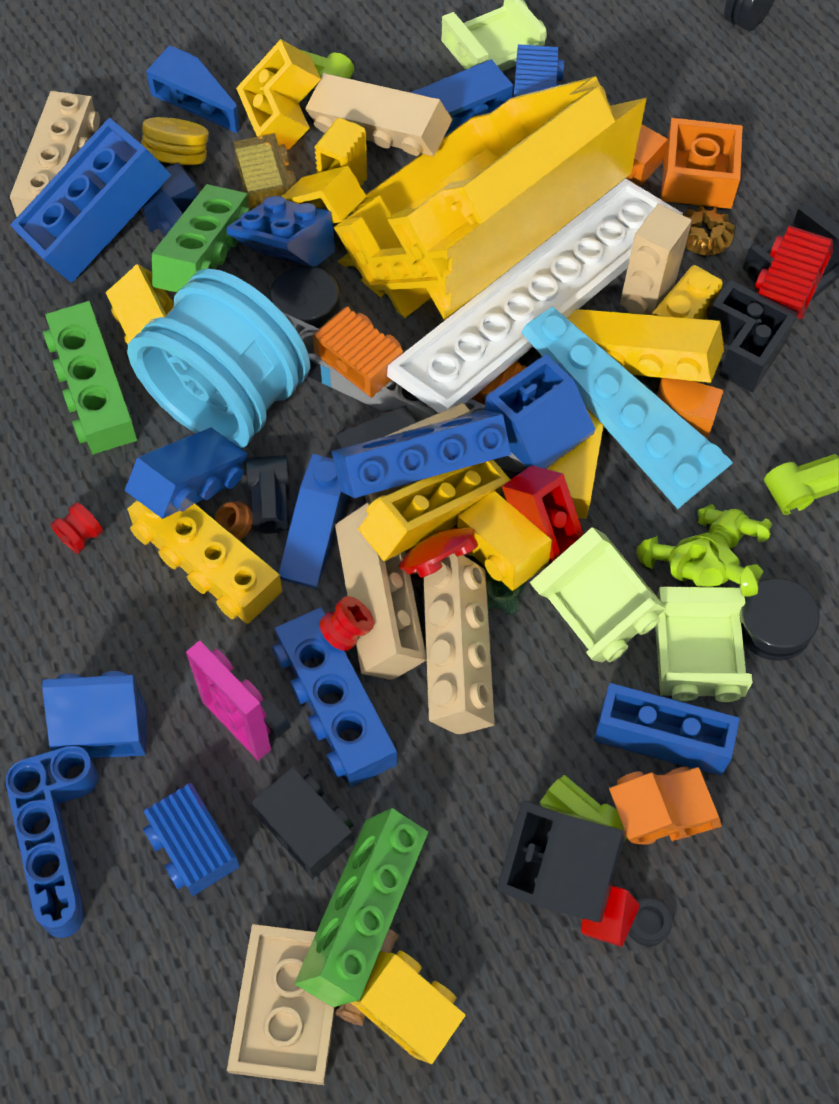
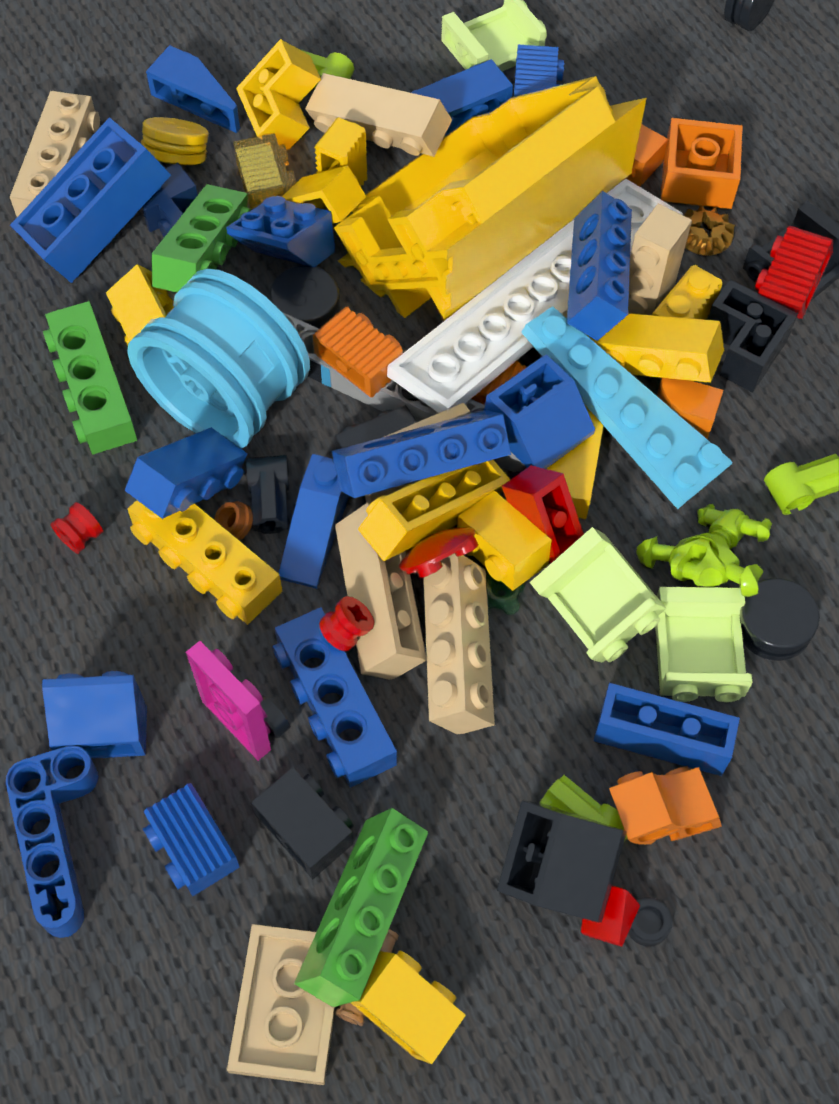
none -> blue brick [567,191,632,341]

